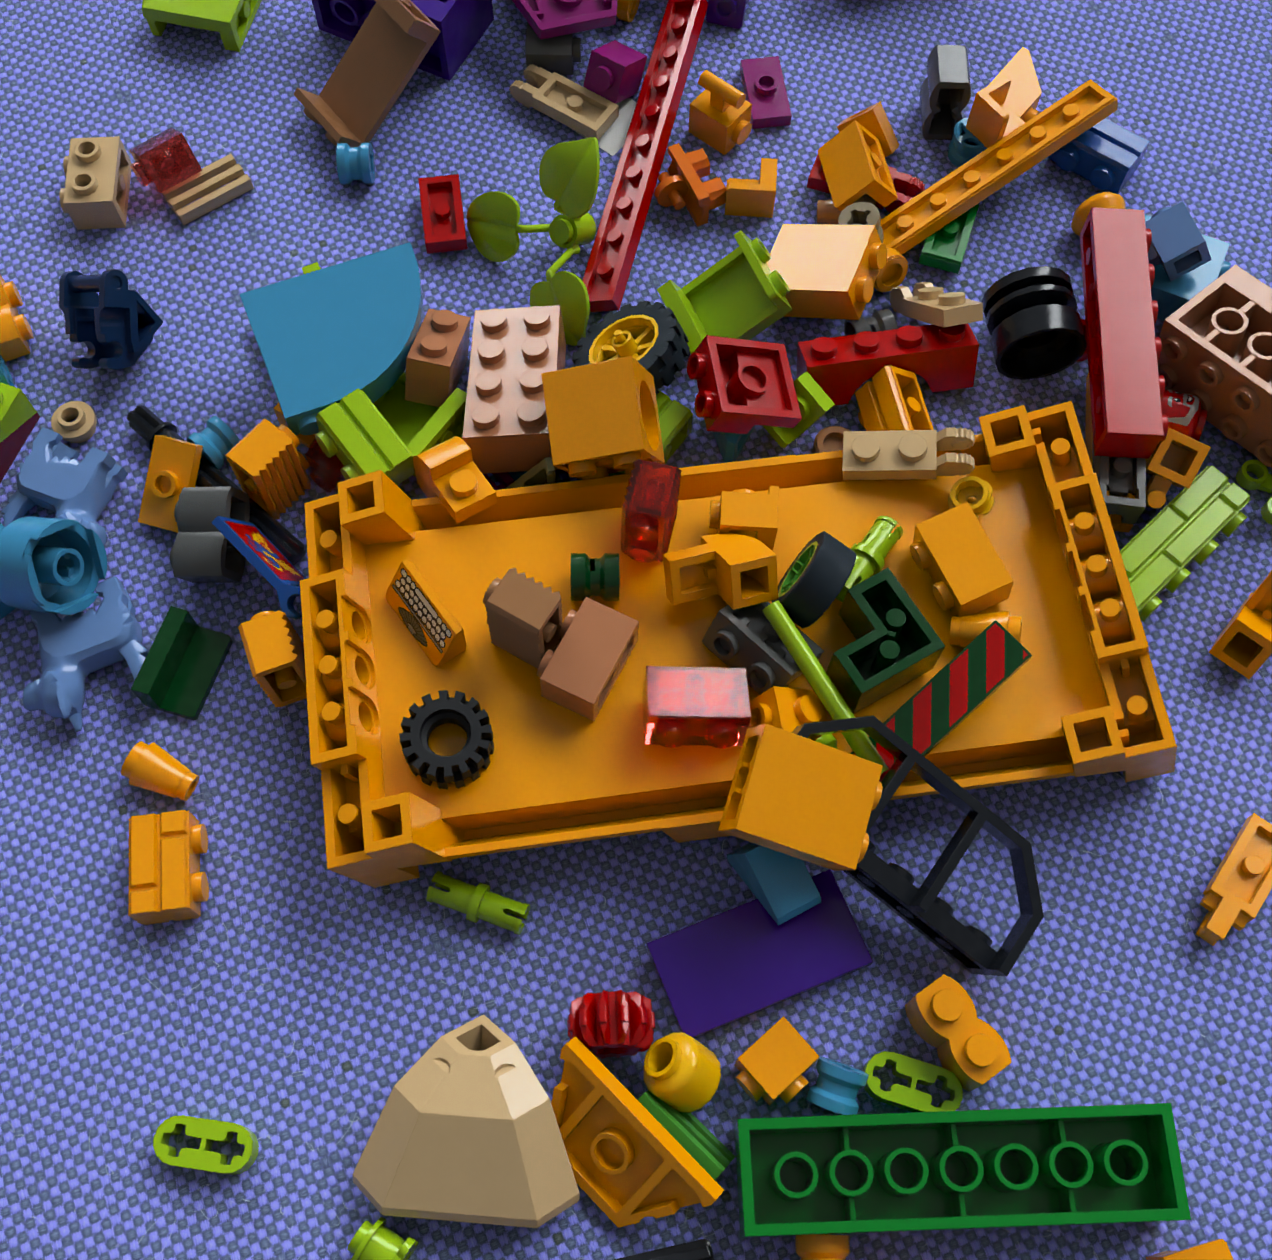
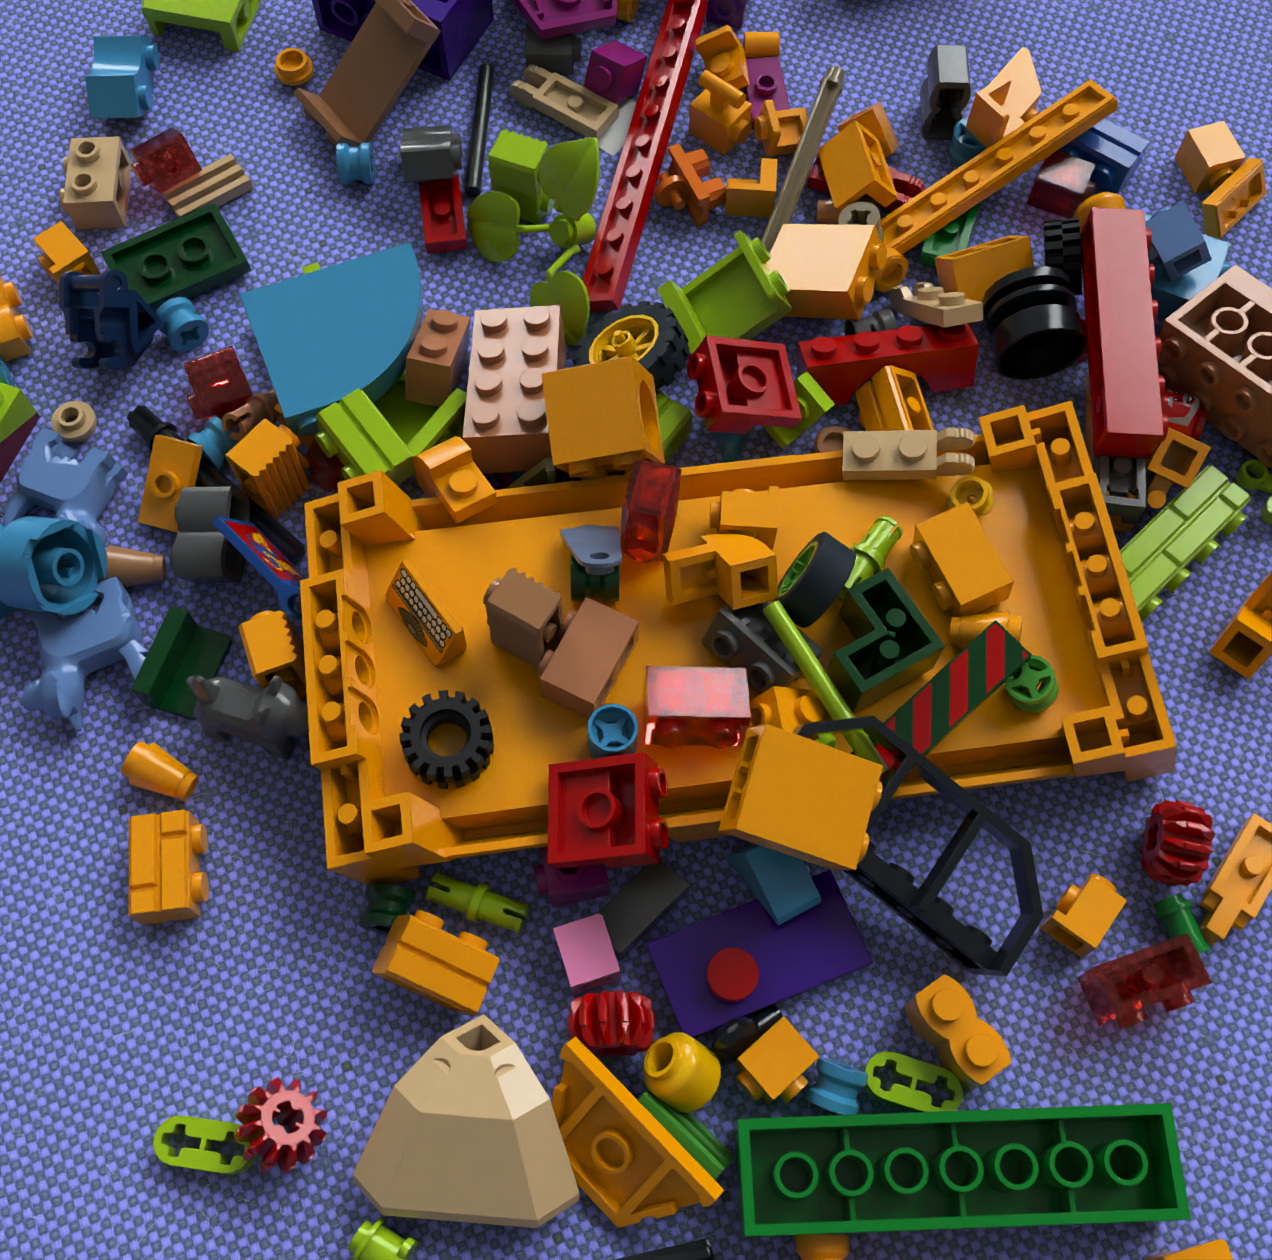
none -> light orange brick [33,221,101,286]
none -> dark azure brick [85,35,160,118]
none -> medium nougat cone [98,545,166,588]
none -> dark green plate [100,203,252,313]
none -> dark azure wheel [156,297,209,352]
none -> clear red brick [183,345,253,421]
none -> dark grey animal [186,675,309,761]
none -> nougat pin [221,388,278,441]
none -> red gear [234,1077,328,1174]
none -> light orange plate [274,48,314,86]
none -> dark green wheel [359,883,416,934]
none -> light orange brick [372,910,500,1016]
none -> dark grey brick [400,125,463,183]
none -> pearl dark grey bar [465,64,495,197]
none -> lime brick [487,129,556,224]
none -> magenta brick [533,847,610,908]
none -> red plate [547,752,669,869]
none -> bright pink panel [553,914,621,996]
none -> sand blue piece [560,524,622,575]
none -> dark azure wheel [587,704,638,759]
none -> dark grey slope [596,860,690,962]
none -> light orange bracket [695,25,750,89]
none -> red tile [706,948,759,1003]
none -> black rock [709,1005,783,1067]
none -> light orange hinge [743,32,780,59]
none -> light orange bracket [754,100,808,157]
none -> dark tan piece [761,66,845,254]
none -> light orange brick [934,235,1034,302]
none -> bright green wheel [1005,655,1059,713]
none -> clear red brick [1027,151,1097,219]
none -> light orange brick [1039,873,1127,958]
none -> black tyre [1043,218,1082,295]
none -> clear red brick [1077,933,1212,1030]
none -> red gear [1139,800,1215,886]
none -> green pin [1153,893,1211,961]
none -> light orange brick [1174,121,1246,194]
none -> light orange plate [1201,158,1267,240]

